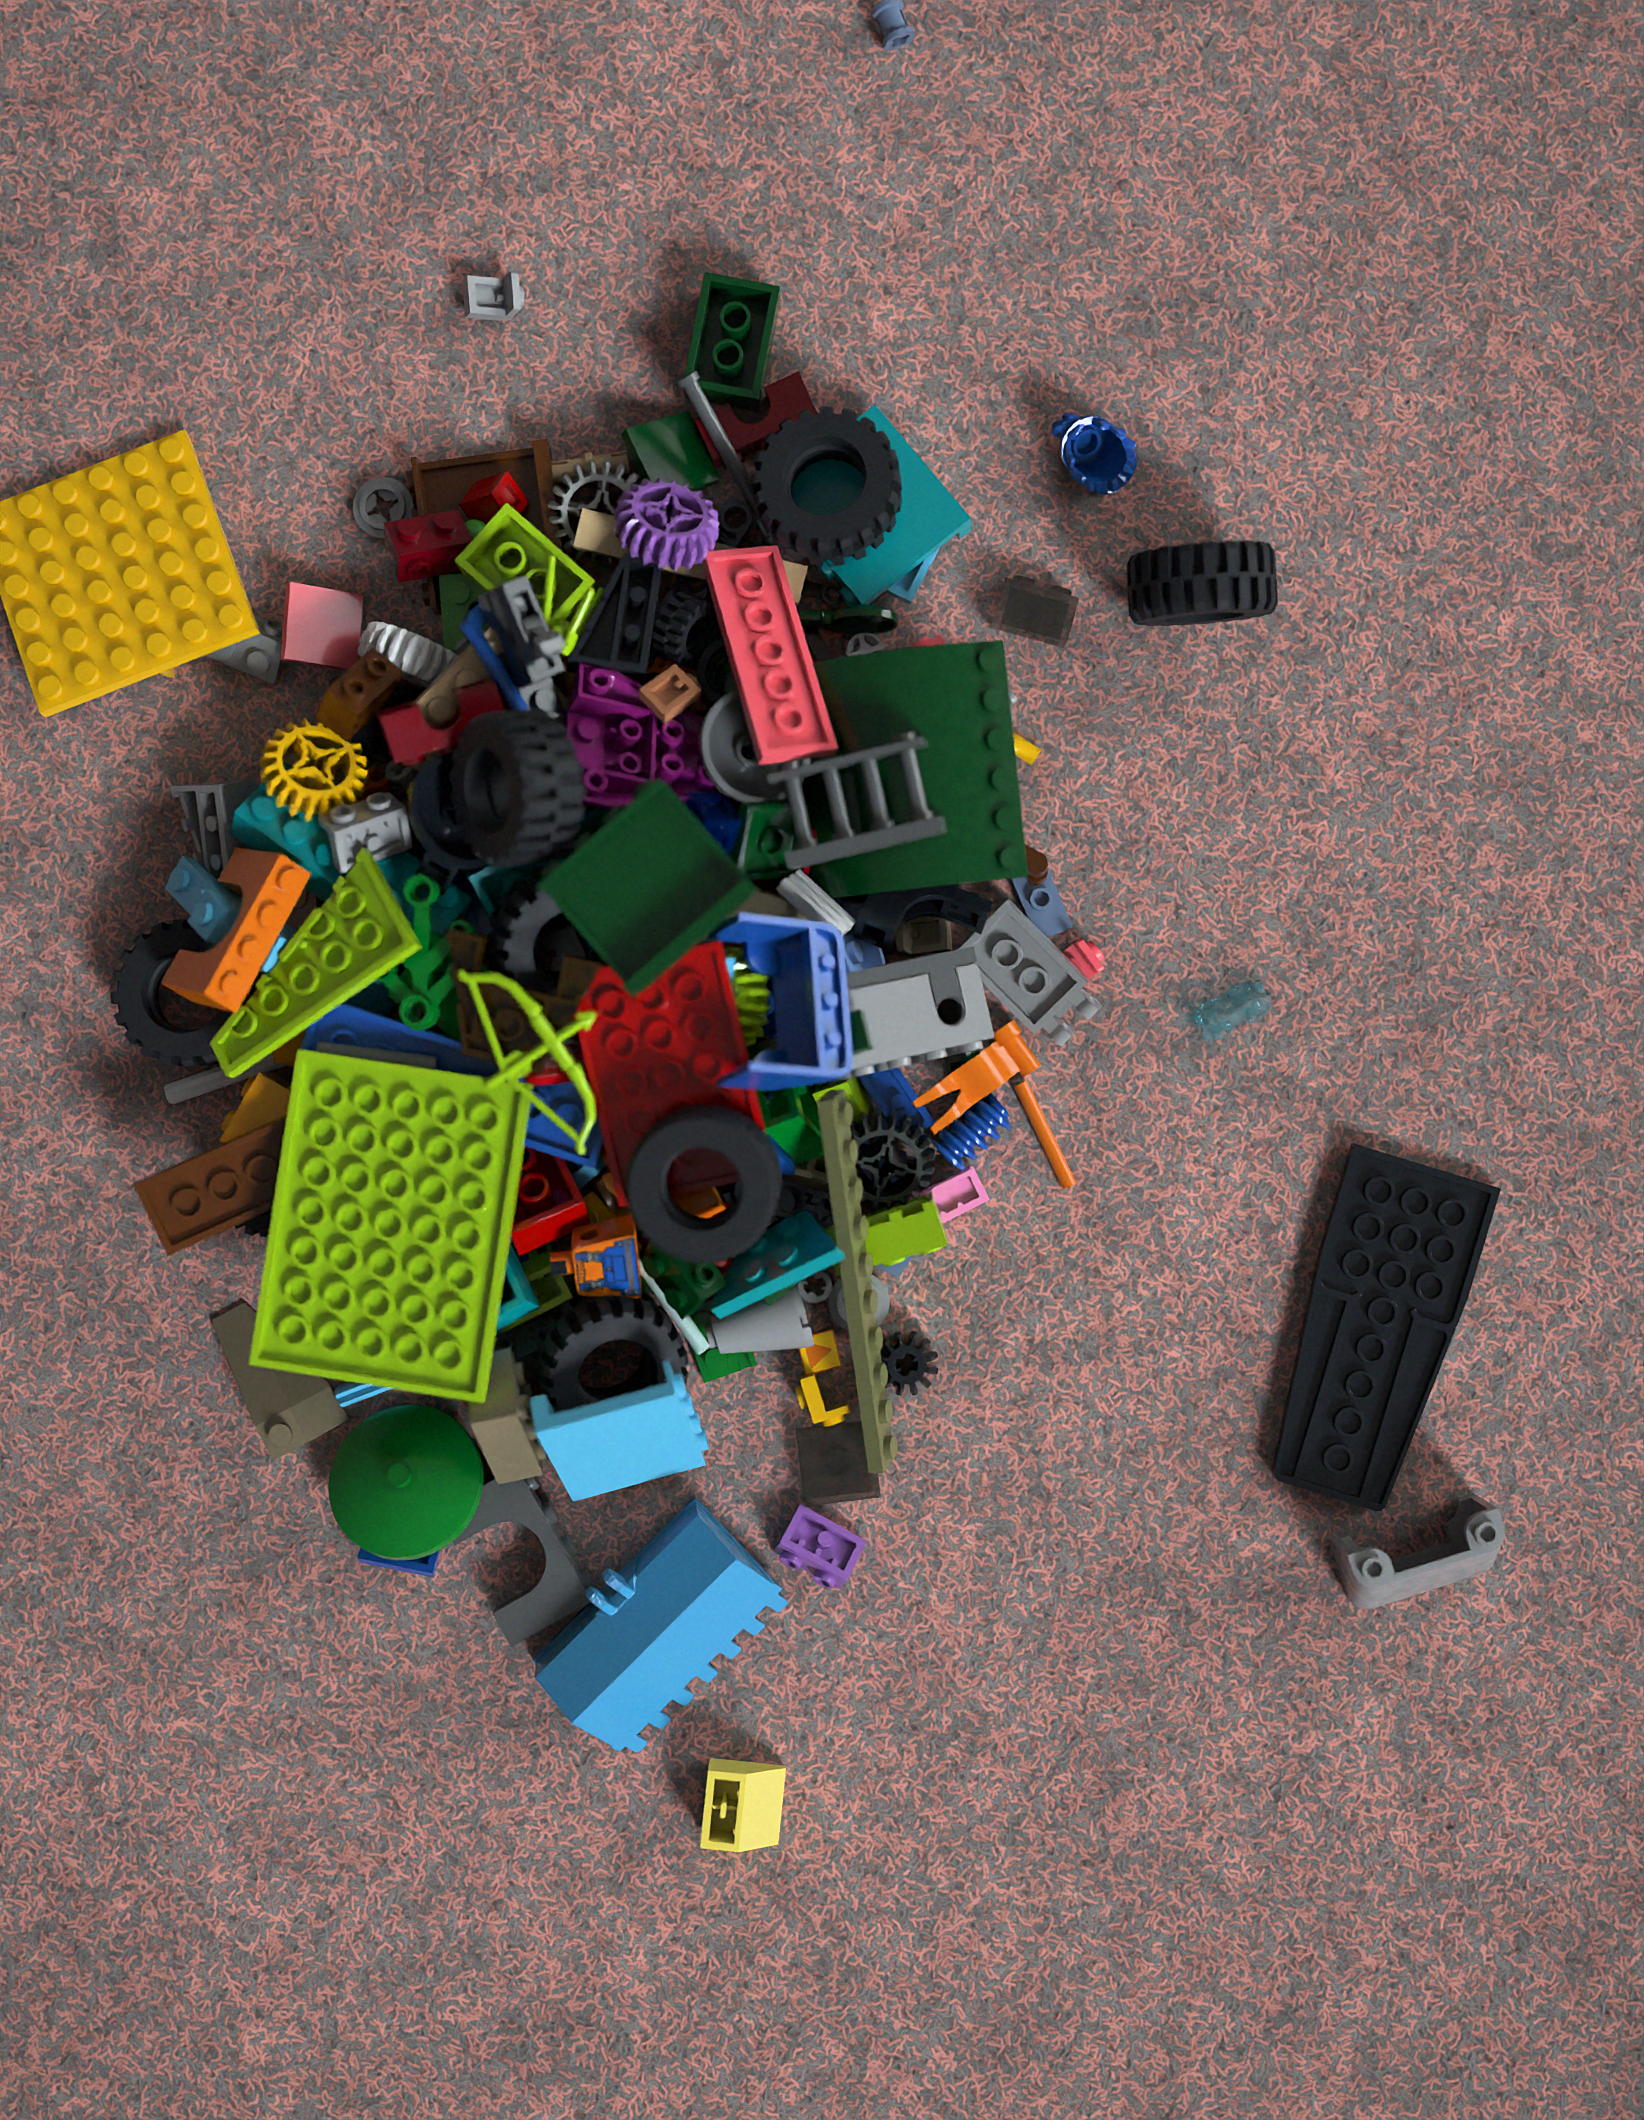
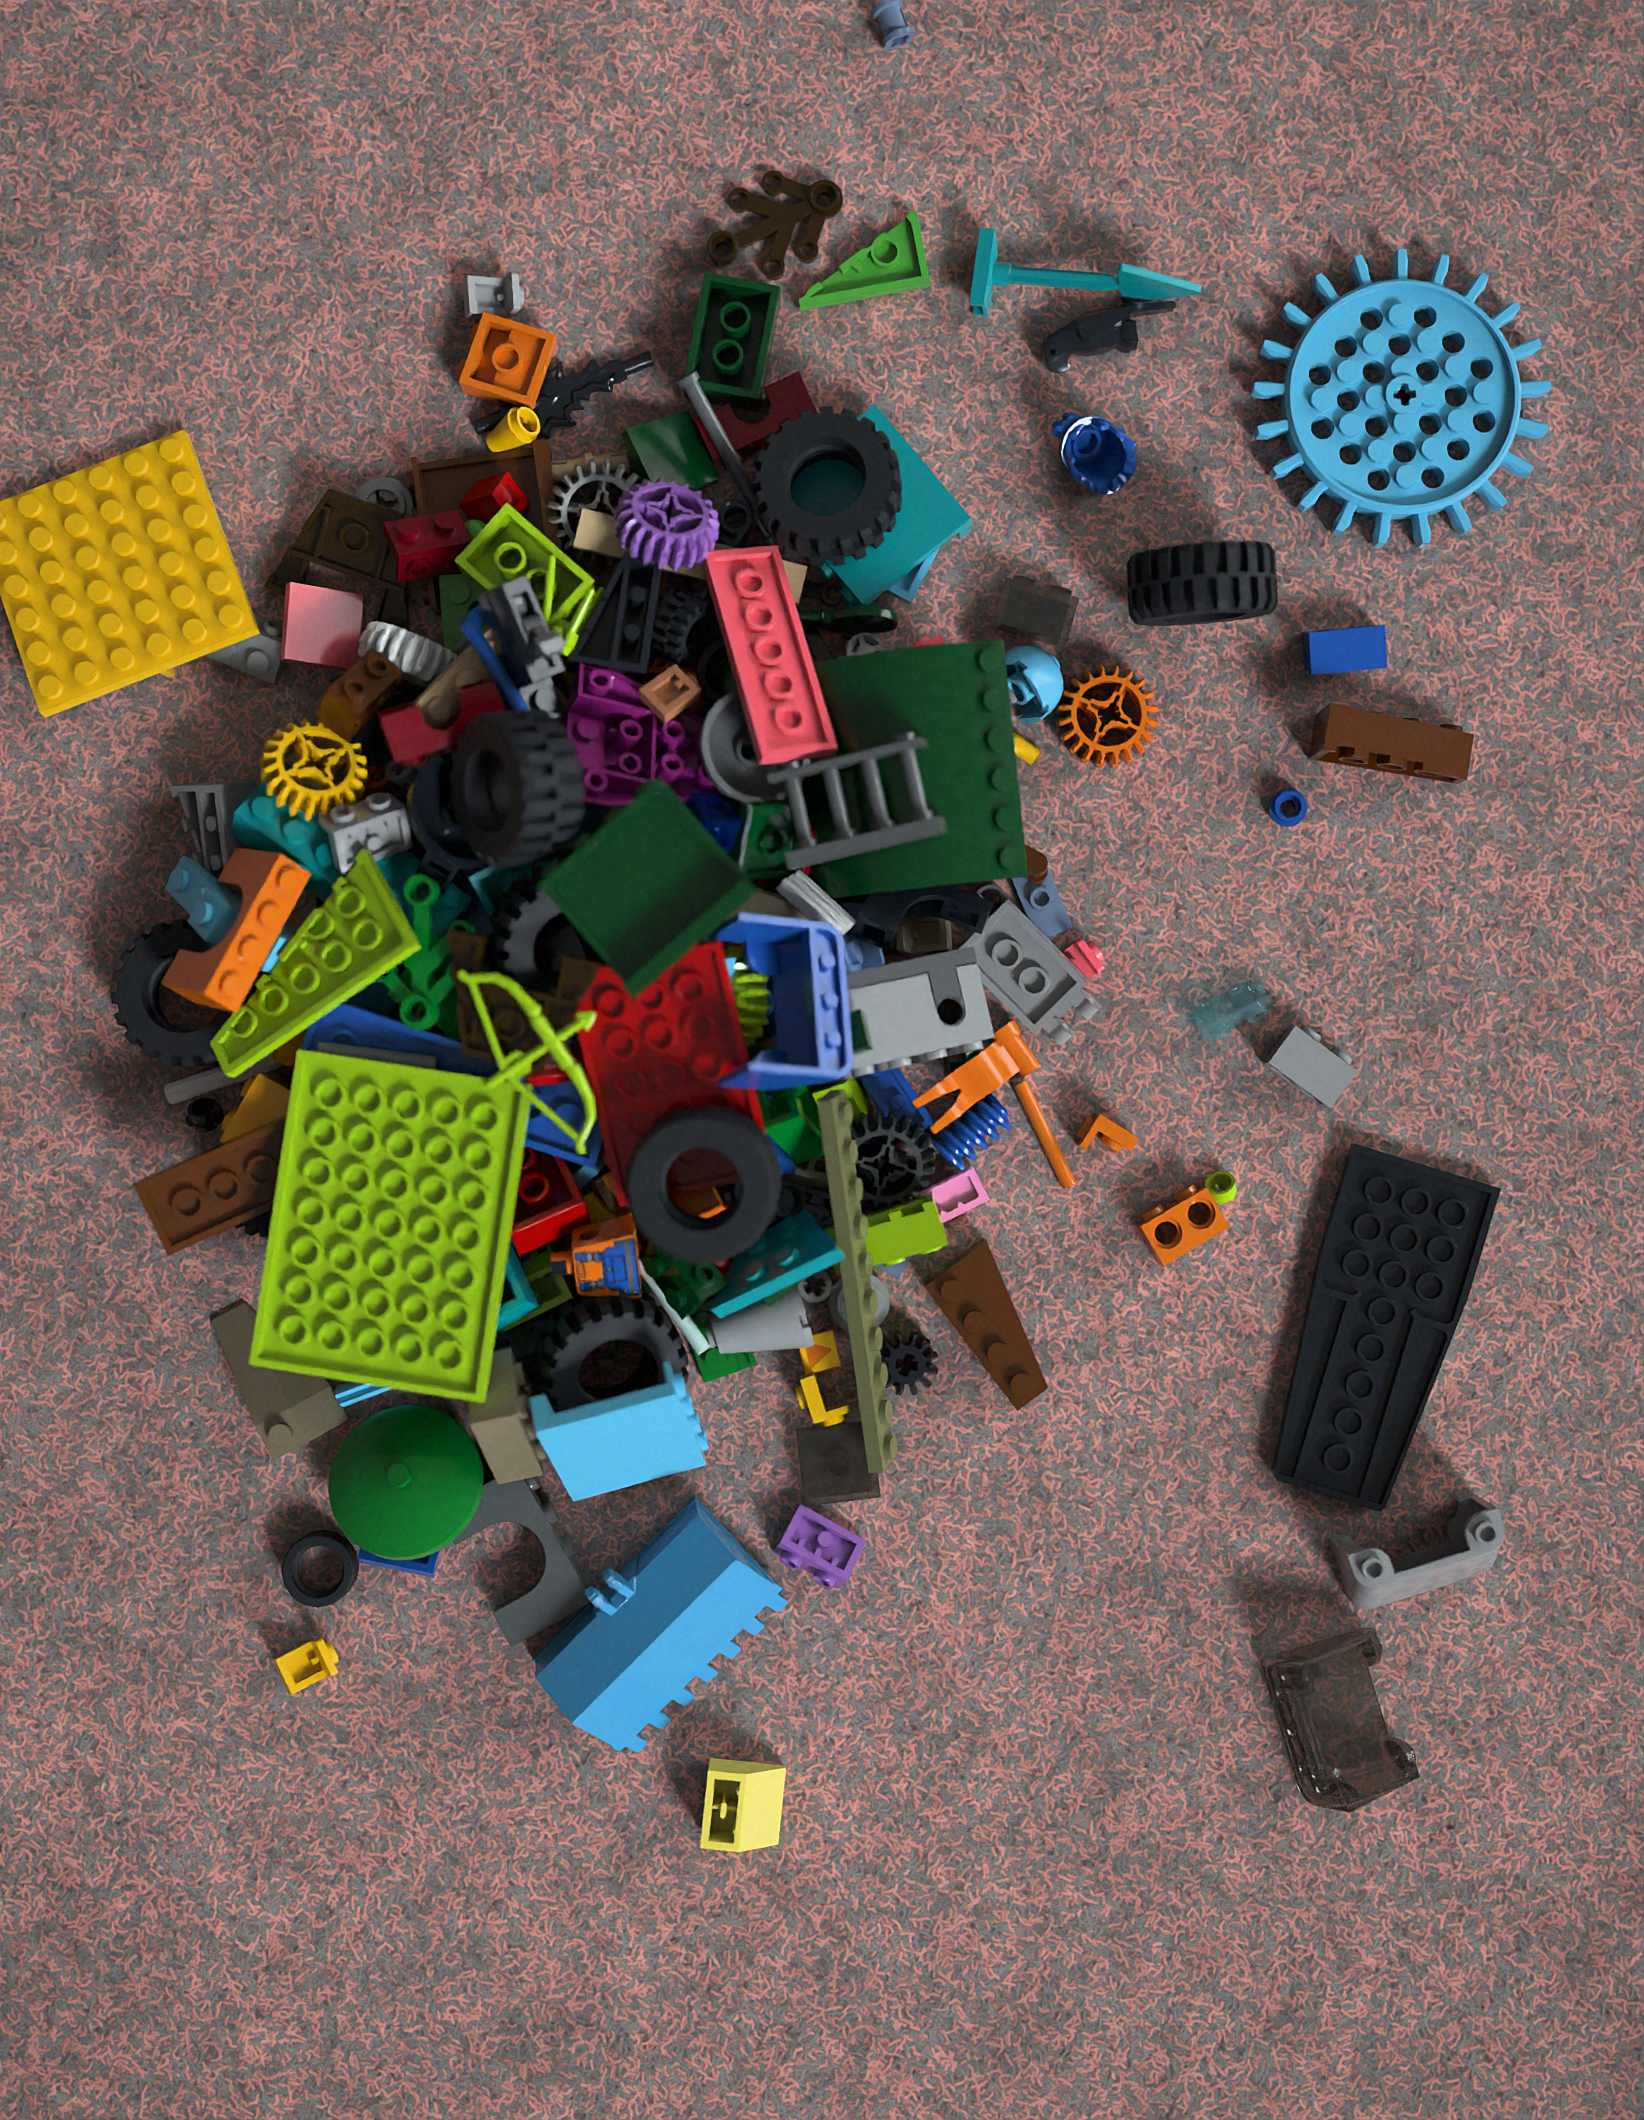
none -> black plate [185,1098,224,1132]
none -> dark brown wing [265,488,409,631]
none -> yellow bracket [273,1638,339,1695]
none -> black tyre [281,1530,359,1608]
none -> orange plate [457,311,558,410]
none -> black piece [473,350,654,439]
none -> yellow cone [486,407,541,453]
none -> dark brown plant [707,171,843,280]
none -> bright green wing [798,210,930,311]
none -> reddish brown wedge [923,1238,1048,1411]
none -> teal piece [969,228,1202,317]
none -> dark grey hinge [975,883,1005,915]
none -> medium azure cylinder [1005,645,1064,724]
none -> black animal [1041,301,1176,373]
none -> orange gear [1055,665,1159,768]
none -> orange bracket [1075,1113,1139,1153]
none -> orange brick [1136,1184,1230,1266]
none -> lime hinge [1205,1171,1237,1205]
none -> medium azure gear [1250,249,1552,549]
none -> light grey brick [1262,1025,1358,1108]
none -> clear smoke windscreen [1262,1627,1420,1813]
none -> blue plate [1268,788,1307,827]
none -> blue hinge [1301,625,1387,675]
none -> reddish brown wedge [1309,703,1474,784]

